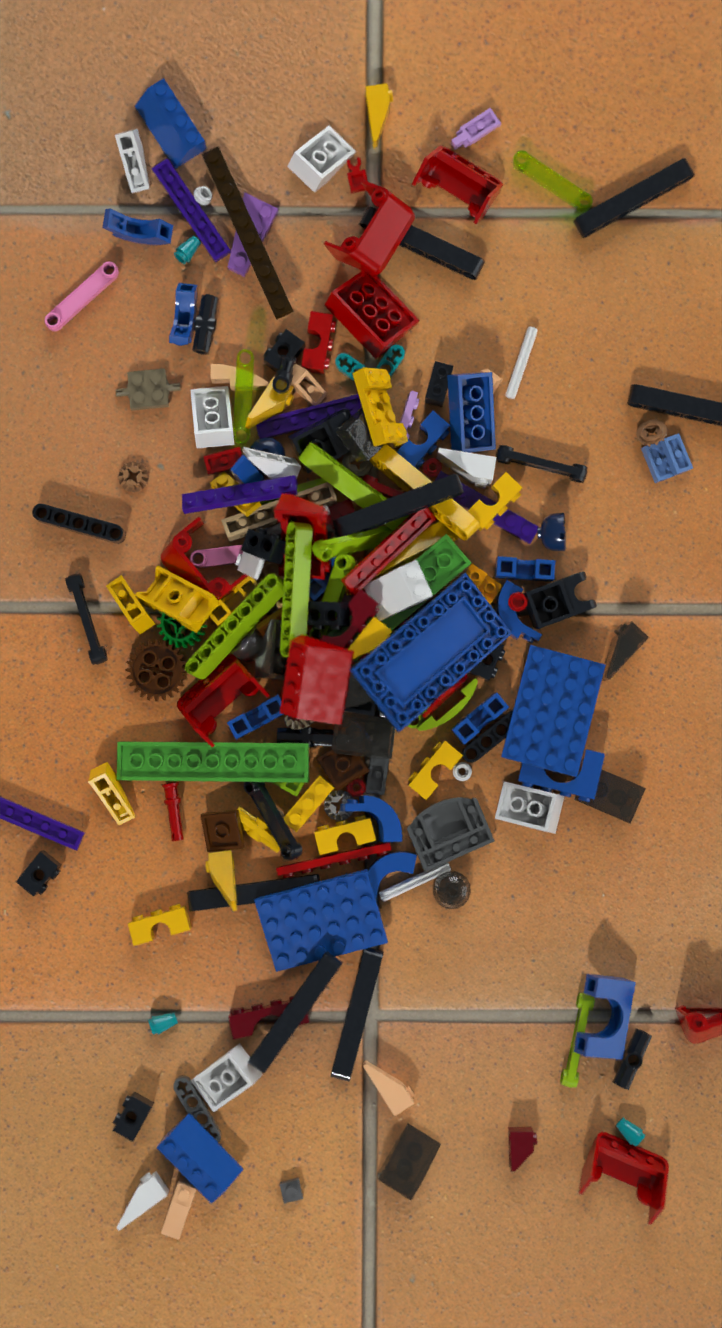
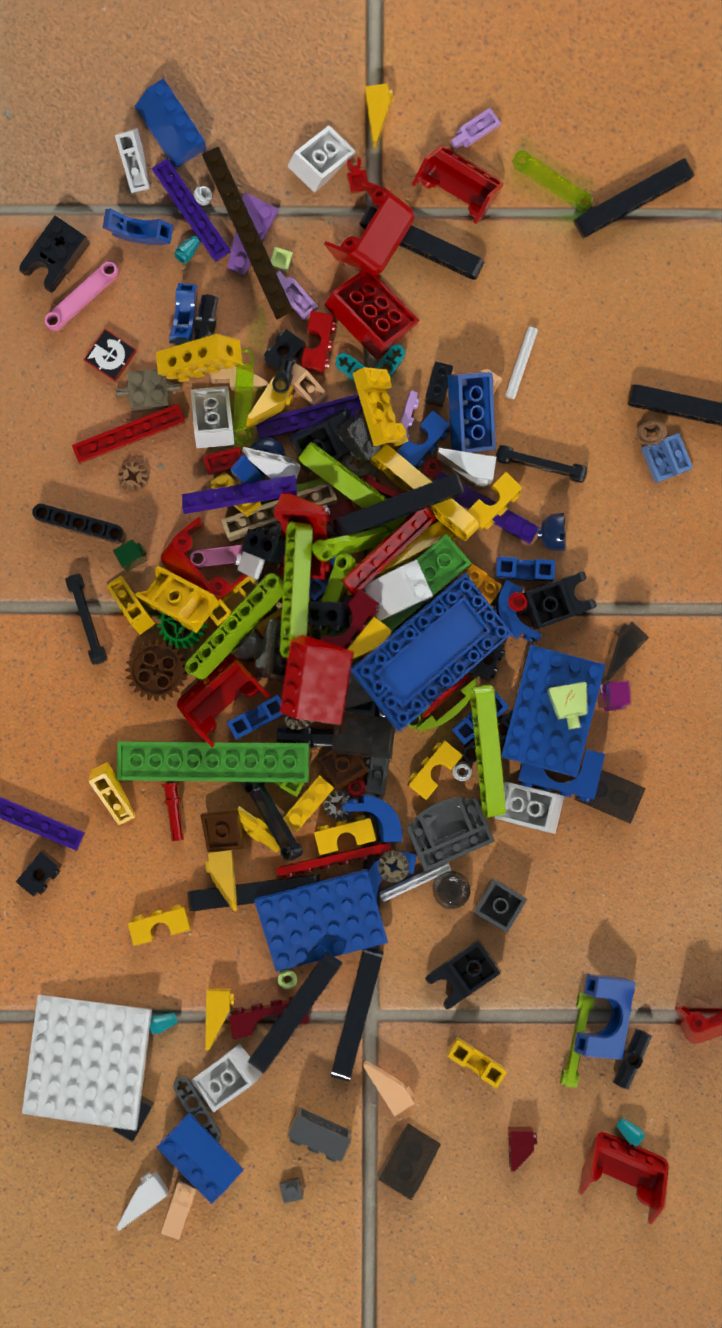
none -> black brick [19,215,90,293]
none -> white plate [22,995,152,1130]
none -> red plate [72,404,186,464]
none -> tile [83,329,137,382]
none -> dark green brick [112,539,148,572]
none -> yellow brick [156,334,242,382]
none -> yellow slope [205,988,235,1050]
none -> yellowish green plate [271,247,293,272]
none -> lavender hinge [277,271,318,320]
none -> yellowish green plate [278,969,297,989]
none -> dark grey brick [287,1106,351,1162]
none -> dark tan gear [378,851,409,883]
none -> black brick [425,939,501,1009]
none -> yellow arch [446,1036,507,1089]
none -> lime beam [470,685,506,818]
none -> dark grey brick [472,877,527,933]
none -> yellowish green torso [547,682,587,729]
none -> magenta arch [598,681,631,712]

